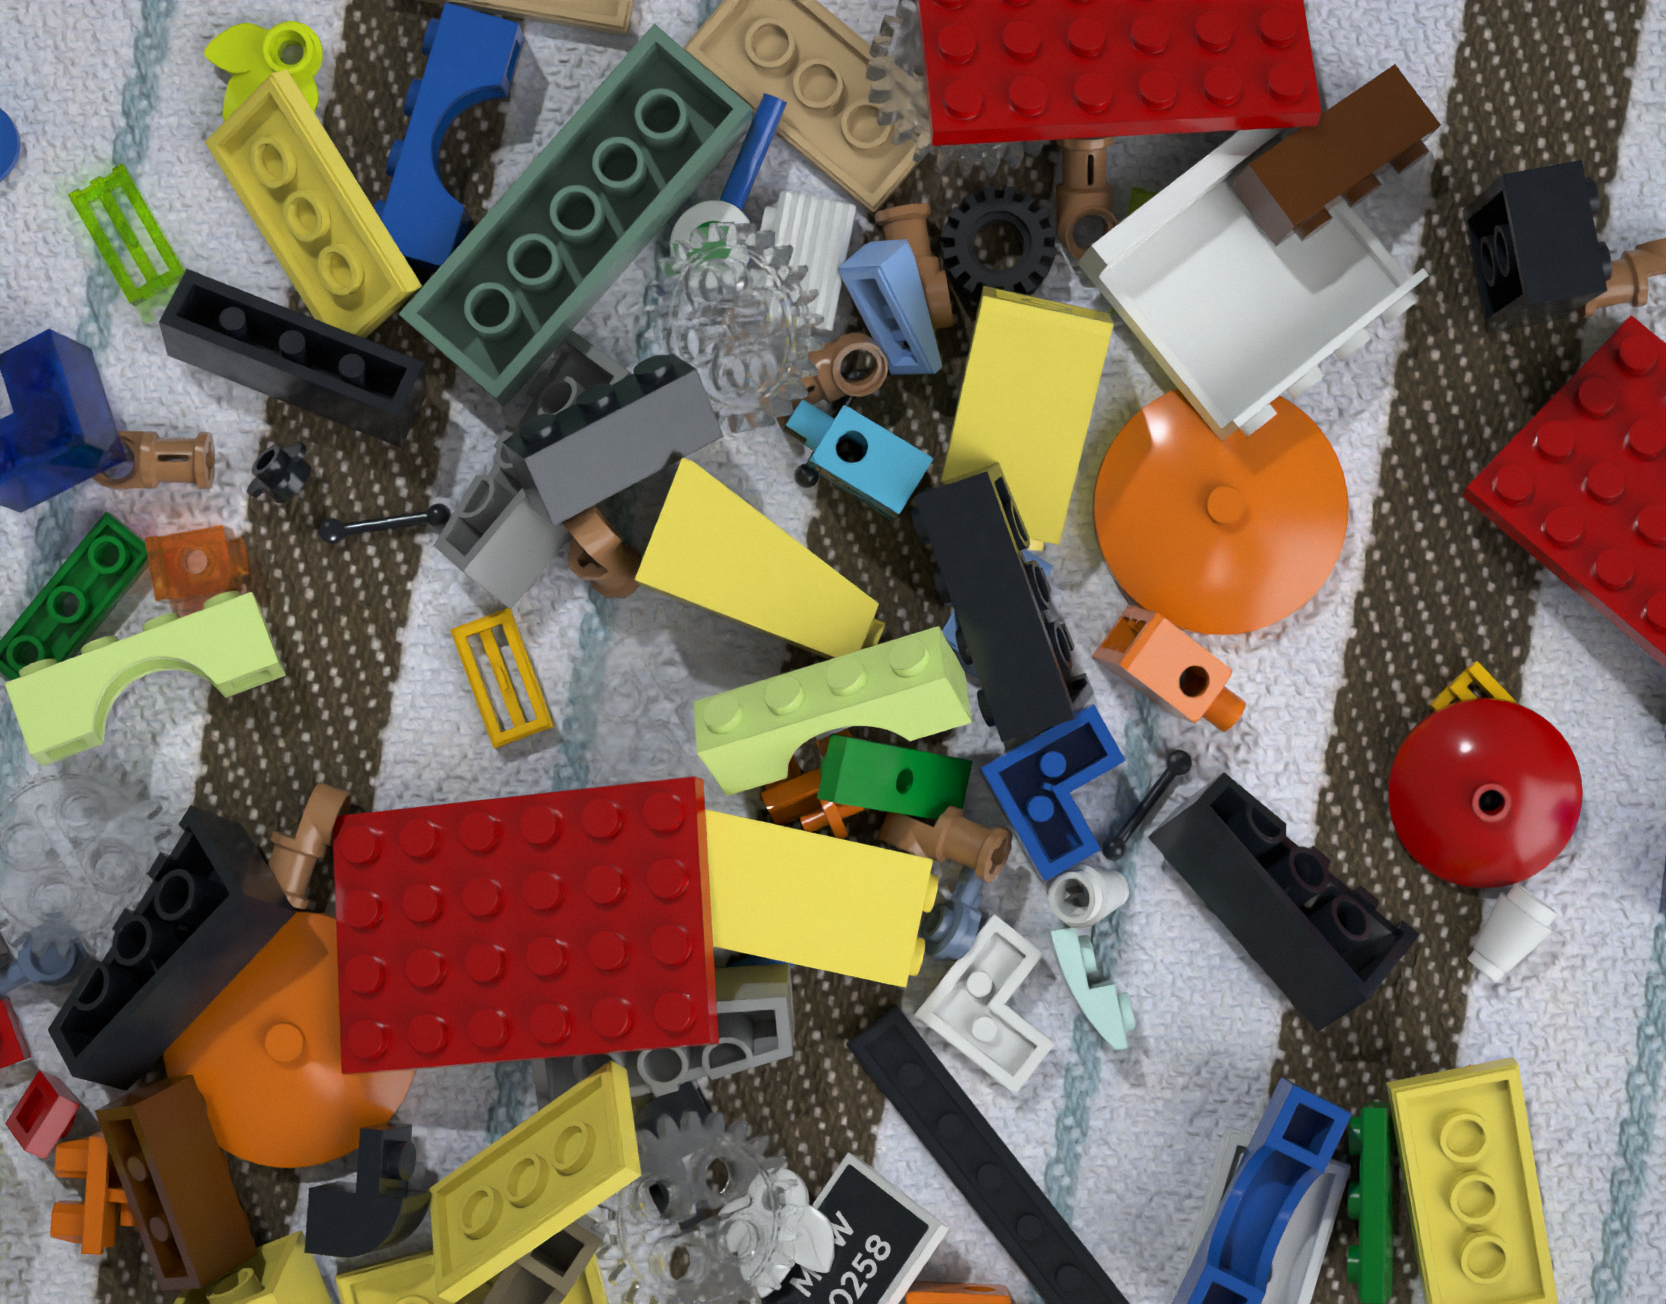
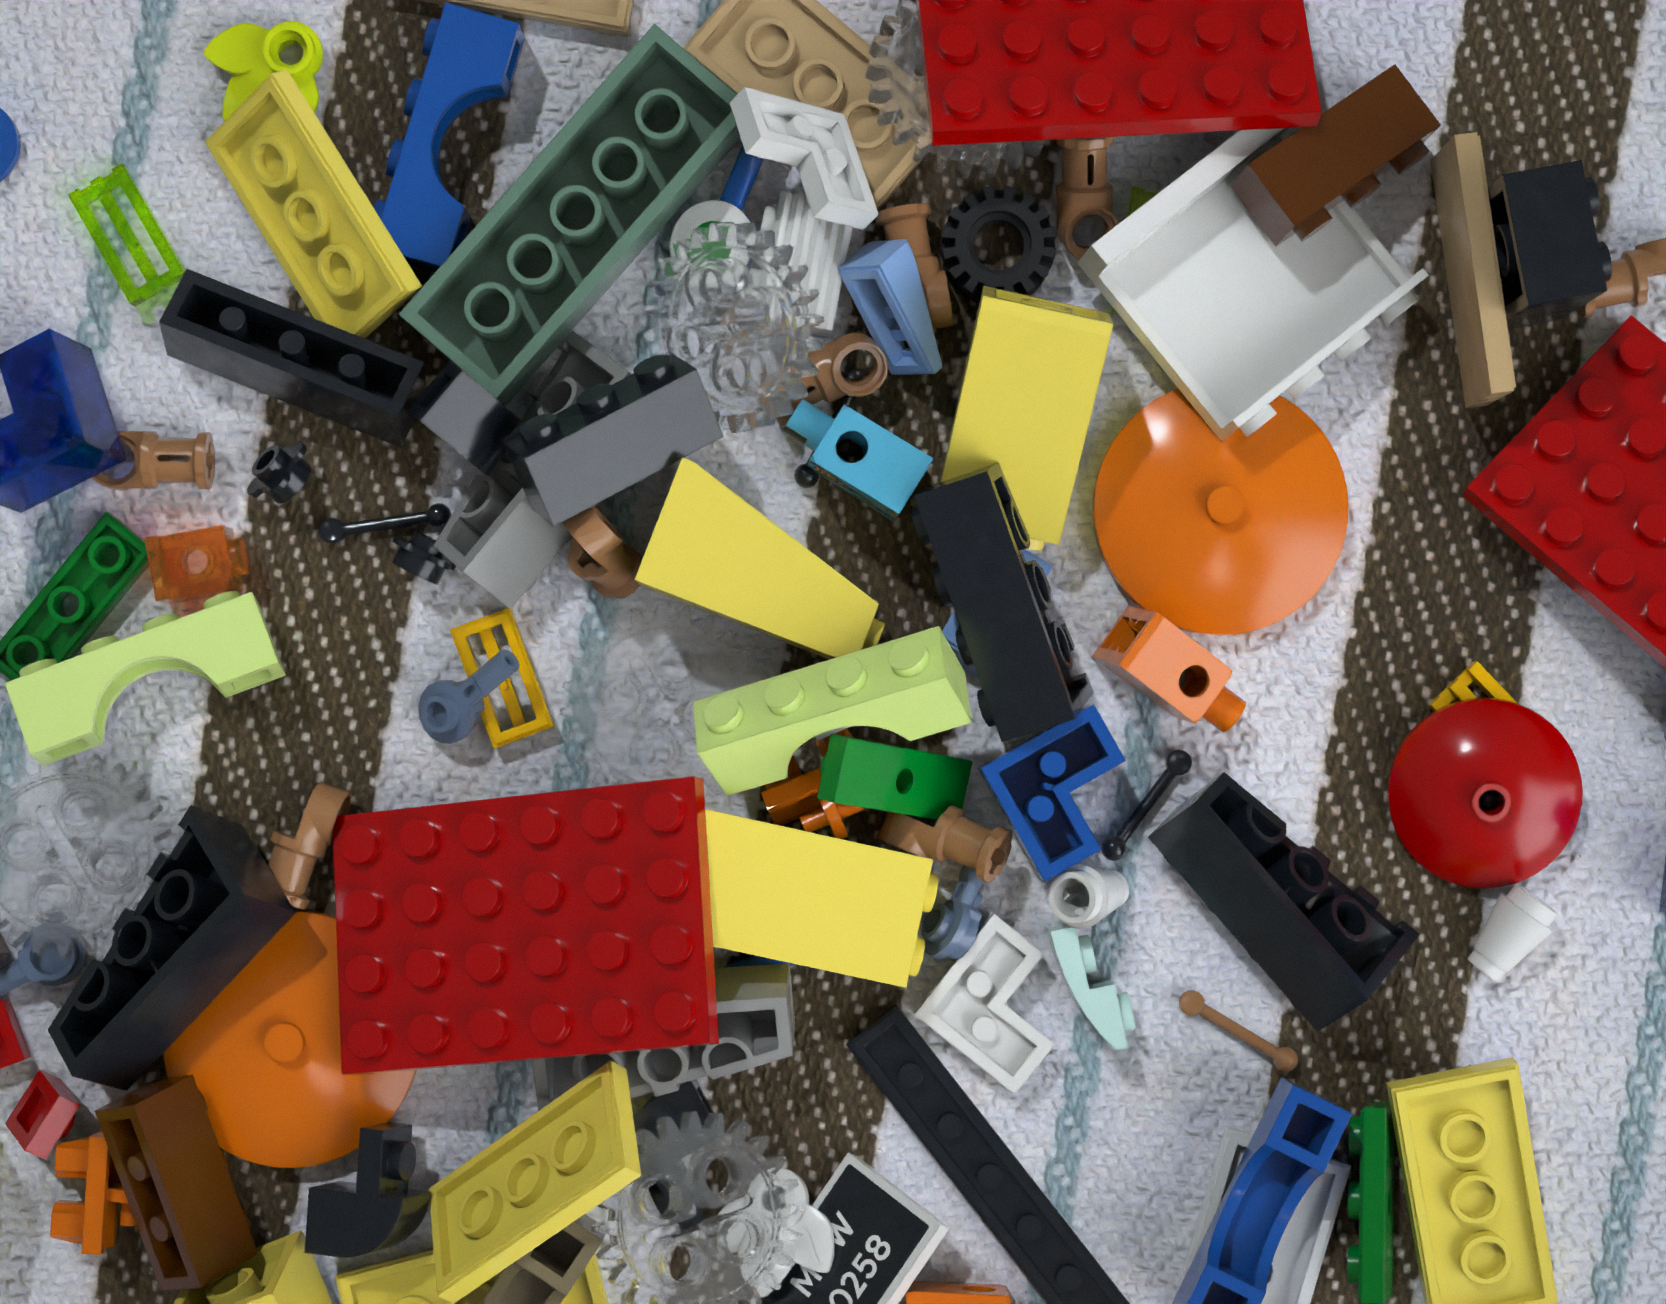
none -> black plate [392,531,456,585]
none -> black brick [408,361,524,476]
none -> sand blue plate [418,649,519,744]
none -> white plate [730,87,878,230]
none -> medium nougat hinge [1179,990,1298,1072]
none -> tan tile [1430,132,1516,408]

